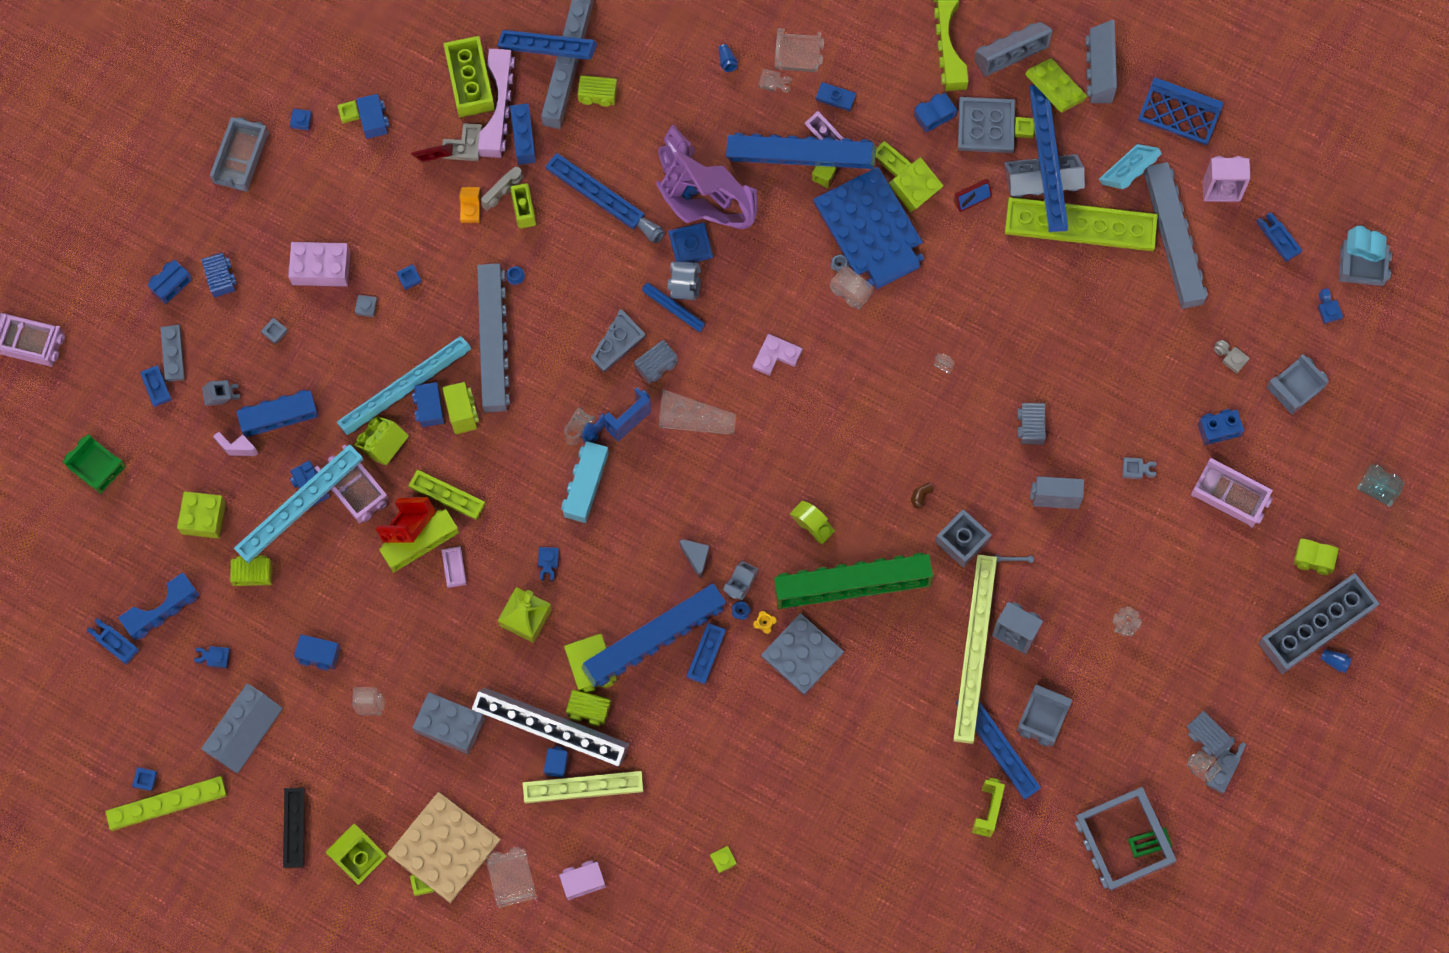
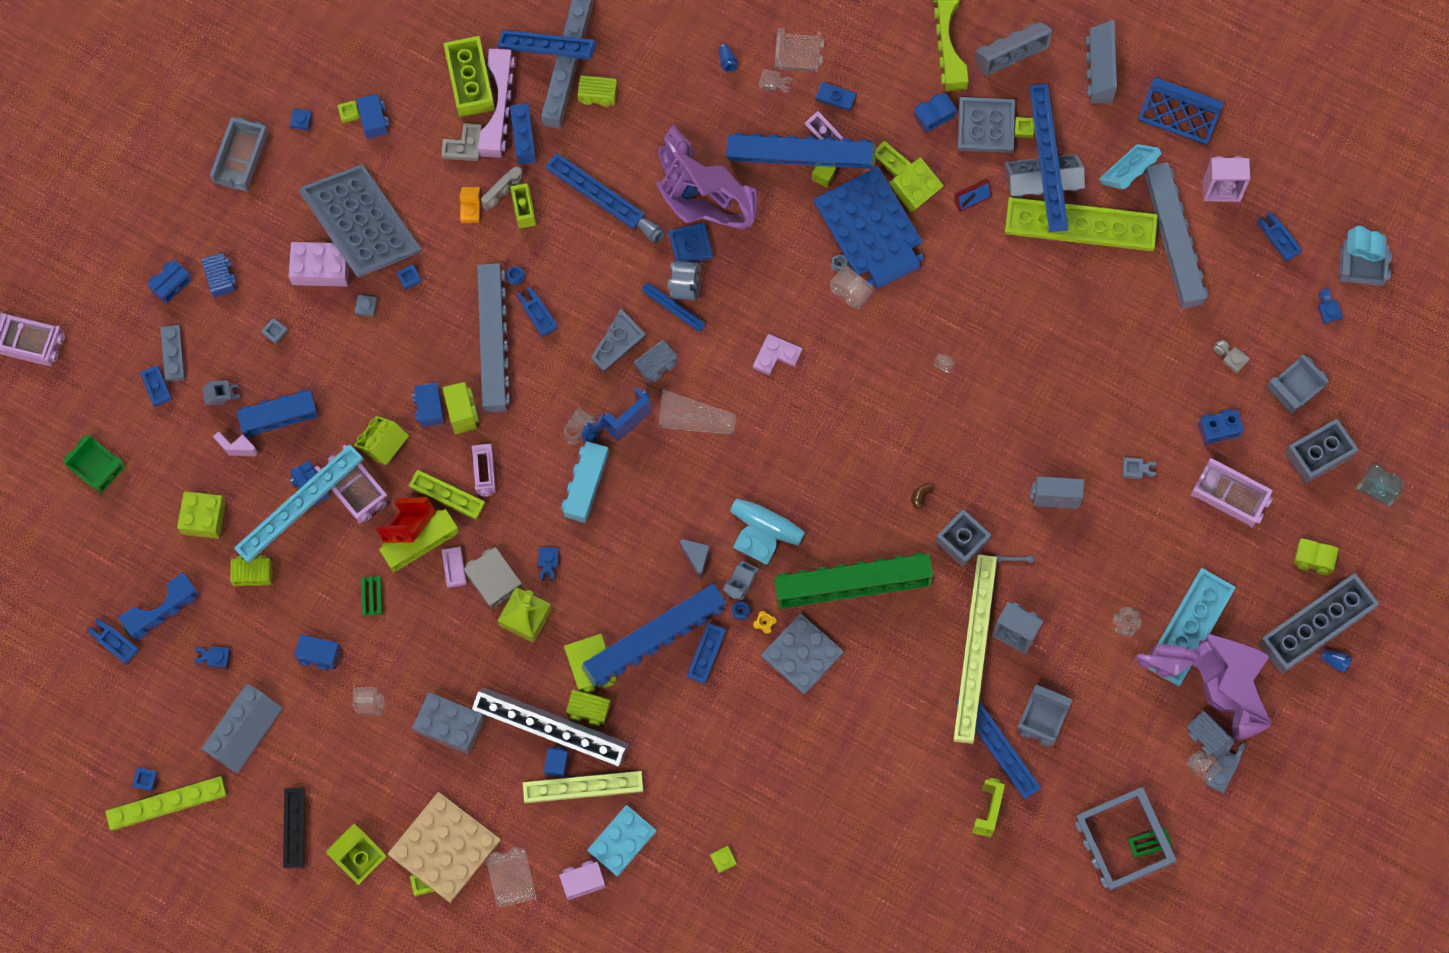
medium azure plate [337,336,471,435] -> none
dark red slope [411,143,453,162] -> none
lime brick [790,500,835,544] -> none
sand blue brick [1017,403,1045,445] -> none
lime plate [1025,58,1087,113] -> none
none -> sand blue plate [299,164,421,278]
none -> green tile [361,576,382,616]
none -> light grey brick [464,547,523,610]
none -> lavender window [472,444,496,497]
none -> blue hinge [516,287,558,338]
none -> medium azure plate [587,805,657,877]
none -> medium azure plate [730,498,806,565]
none -> medium lavender piece [1134,634,1272,740]
none -> medium azure plate [1149,568,1236,687]
none -> sand blue brick [1285,419,1359,484]

